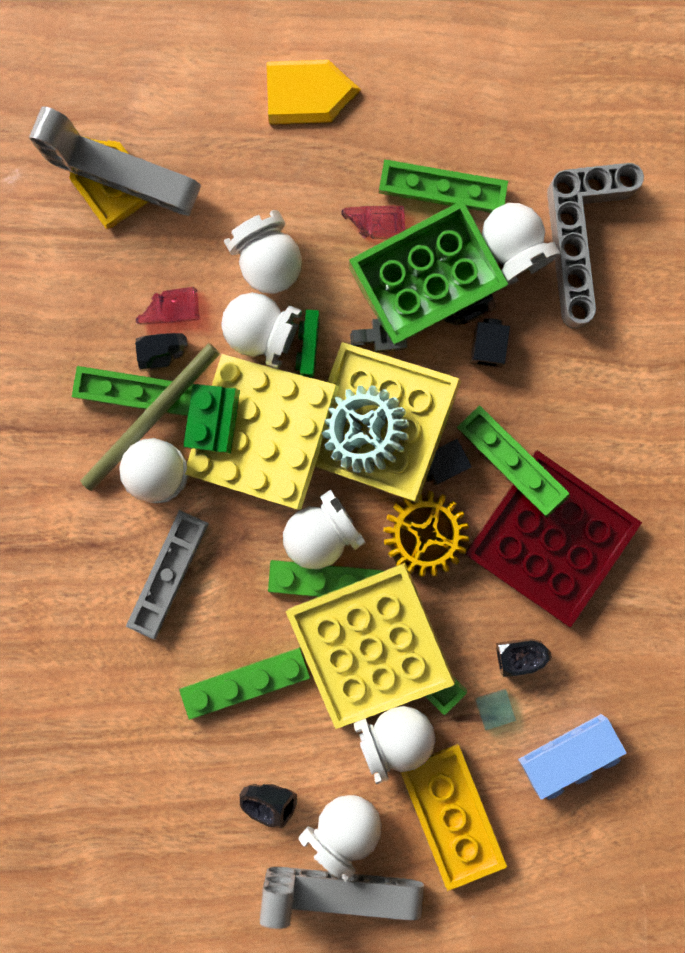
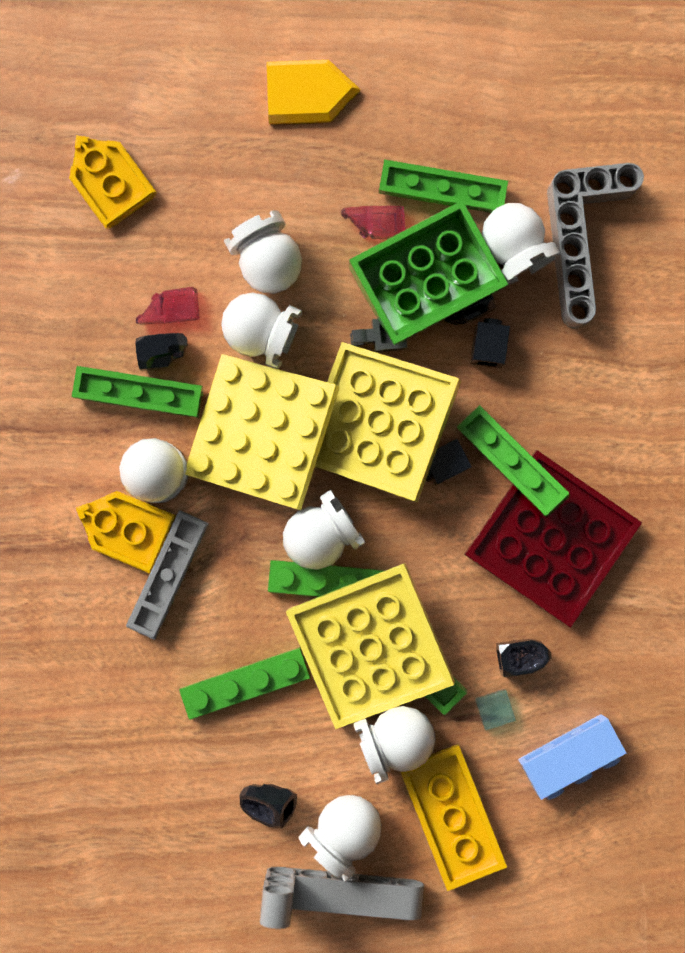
light grey beam [29,106,201,216] -> none
olive piece [80,343,220,491] -> none
green plate [183,384,240,454] -> none
green plate [295,309,320,379] -> none
light aqua gear [321,386,409,473] -> none
yellow gear [383,491,469,577] -> none
none -> yellow tile [76,491,176,573]

